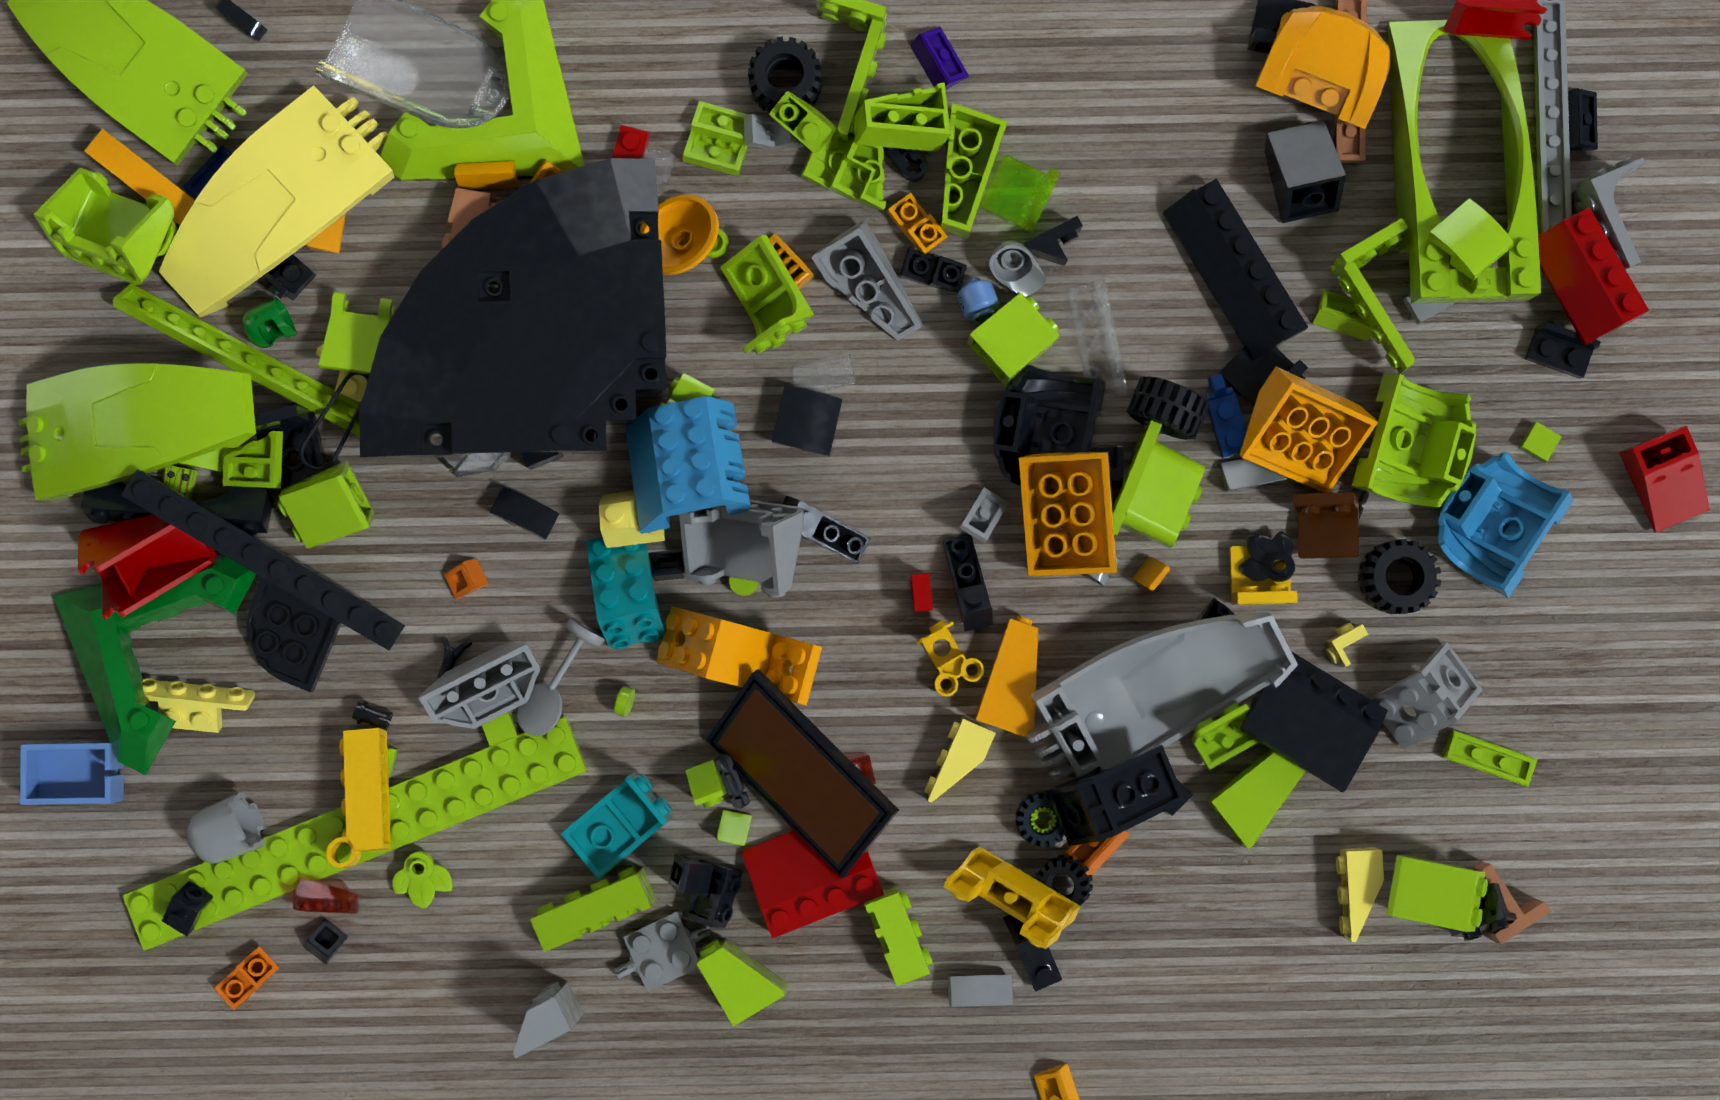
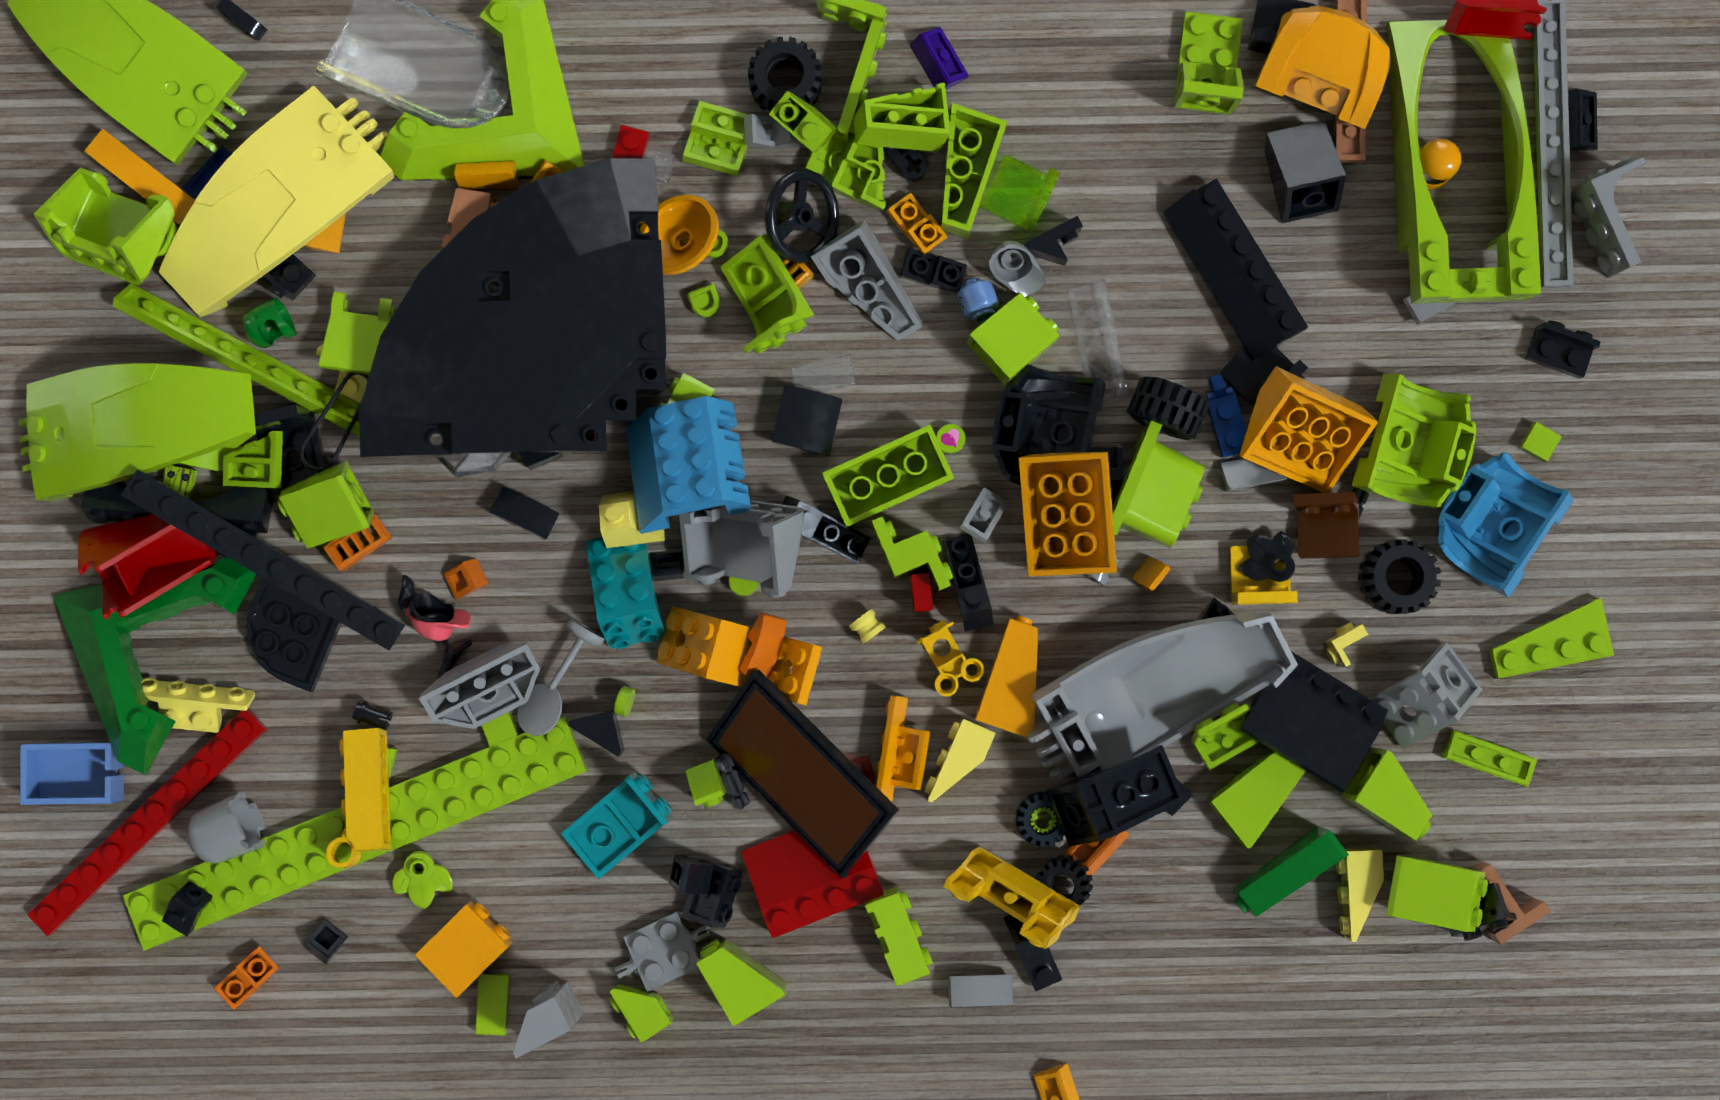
clear red slope [292,878,359,914] -> none
lime wedge [530,866,657,952] -> none
lime slope [716,809,752,846] -> none
lime slope [1313,289,1371,341] -> none
lime bracket [1329,218,1415,374] -> none
lime slope [1428,198,1514,280] -> none
red slope [1538,207,1649,346] -> none
red slope [1619,426,1710,533] -> none
none -> red plate [27,708,268,936]
none -> orange slope [323,514,393,572]
none -> hair [398,575,471,641]
none -> light orange panel [415,901,513,998]
none -> lime tile [475,973,510,1036]
none -> black slope [568,710,625,757]
none -> lime slope [609,984,674,1043]
none -> lime tile [686,283,720,318]
none -> orange slope [739,612,787,678]
none -> black piece [764,168,839,264]
none -> lime brick [822,424,954,527]
none -> light yellow wheel [849,609,886,645]
none -> lime bracket [871,516,954,592]
none -> light orange bracket [876,695,930,802]
none -> lime tile [936,424,966,454]
none -> lime bracket [1173,11,1244,115]
none -> green slope [1232,825,1349,917]
none -> lime slope [1341,747,1433,841]
none -> light orange helmet [1420,139,1461,190]
none -> lime wing [1489,598,1614,679]

